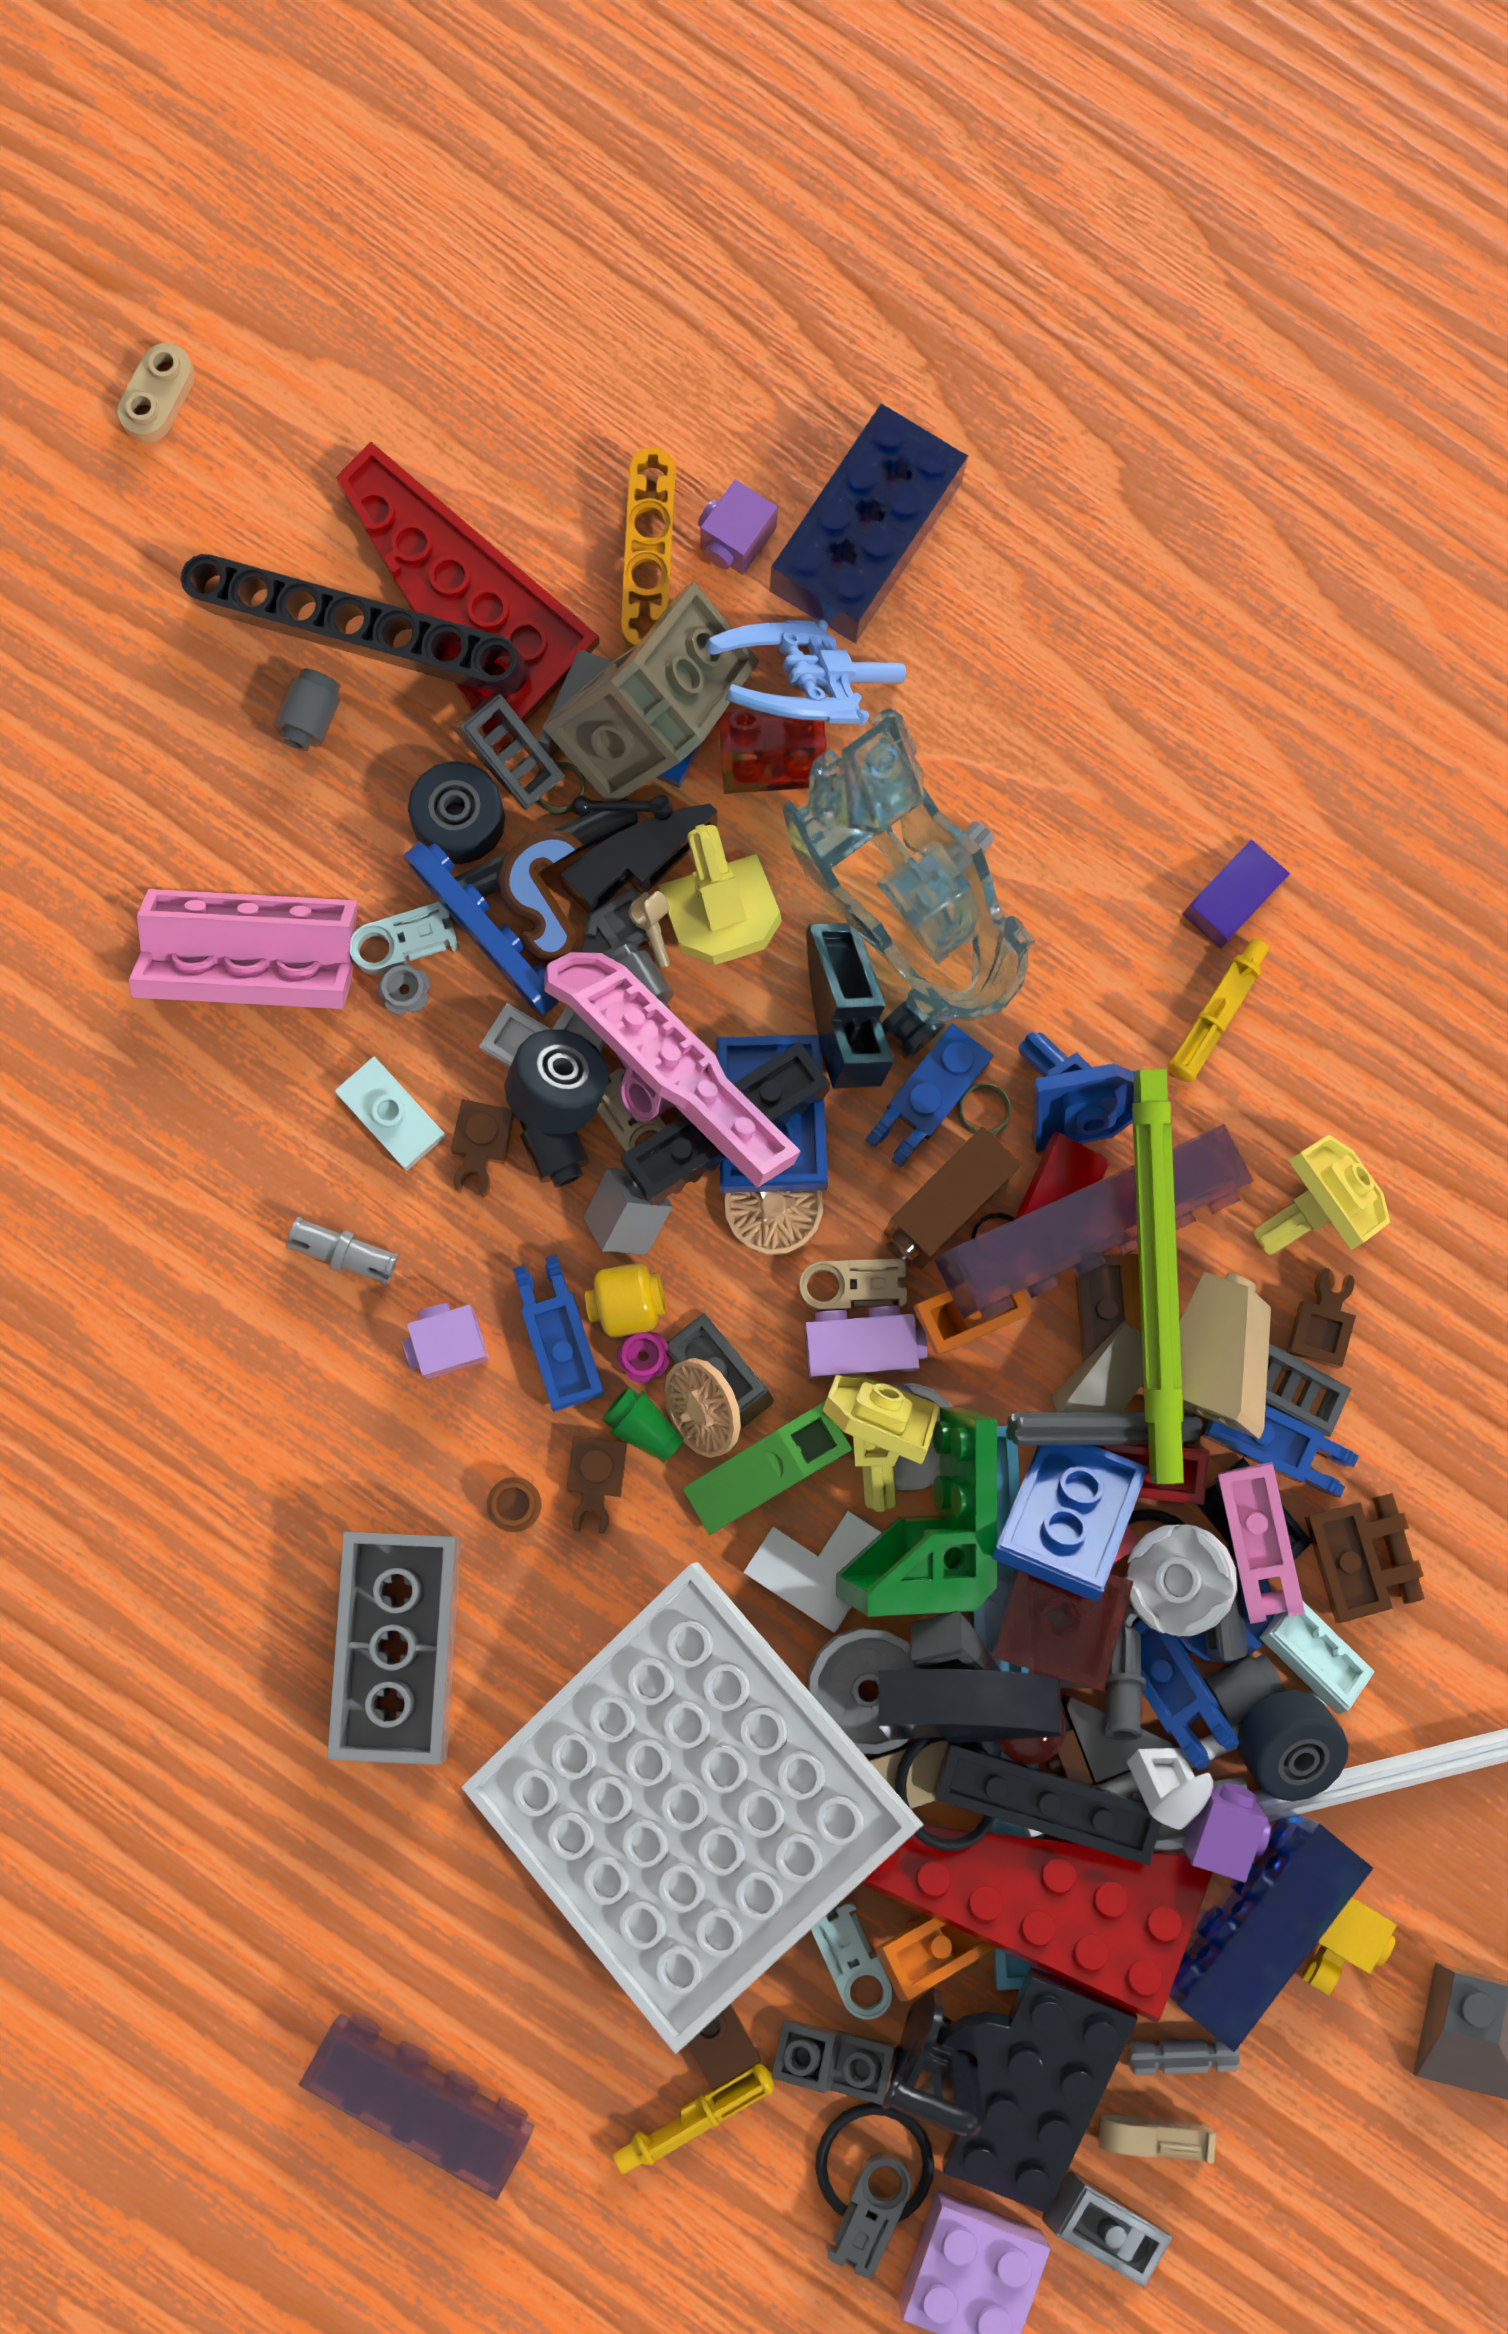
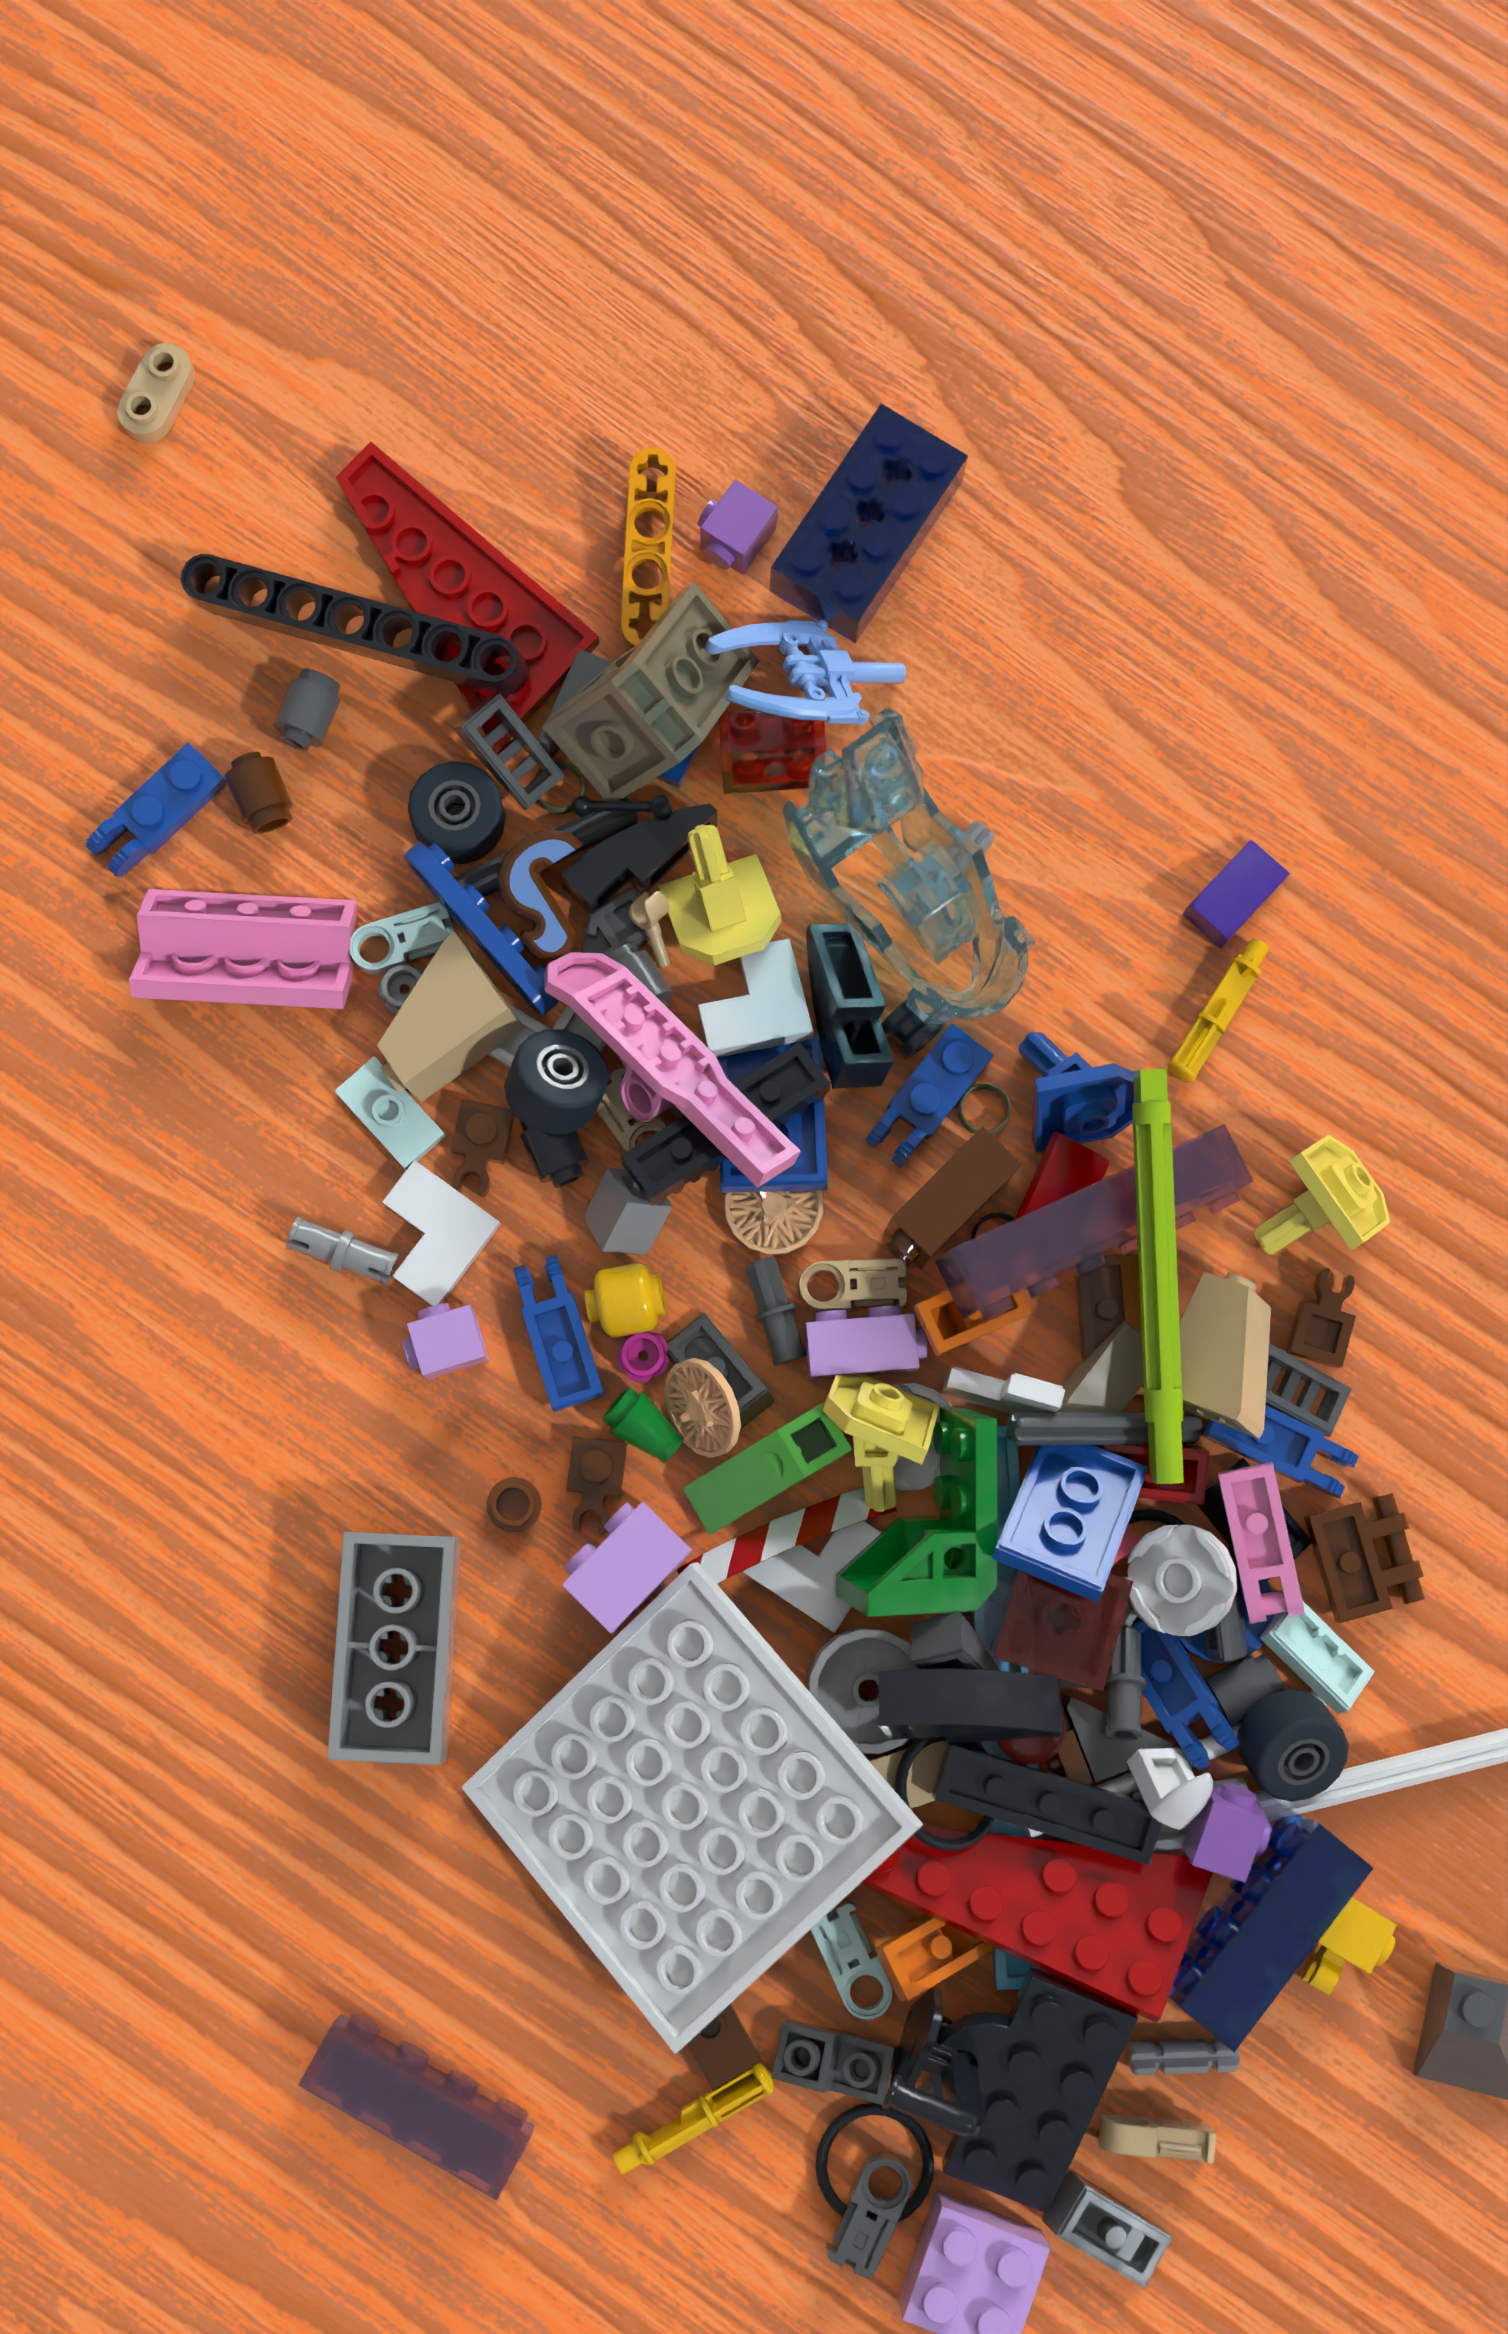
none -> blue hinge [85,742,227,877]
none -> reddish brown brick [225,752,292,834]
none -> tan slope [377,932,524,1102]
none -> white tile [382,1160,501,1306]
none -> lavender brick [562,1502,693,1633]
none -> sticker [677,1488,897,1584]
none -> white tile [698,938,813,1058]
none -> dark grey axle [746,1257,807,1366]
none -> white tile [941,1367,1065,1414]

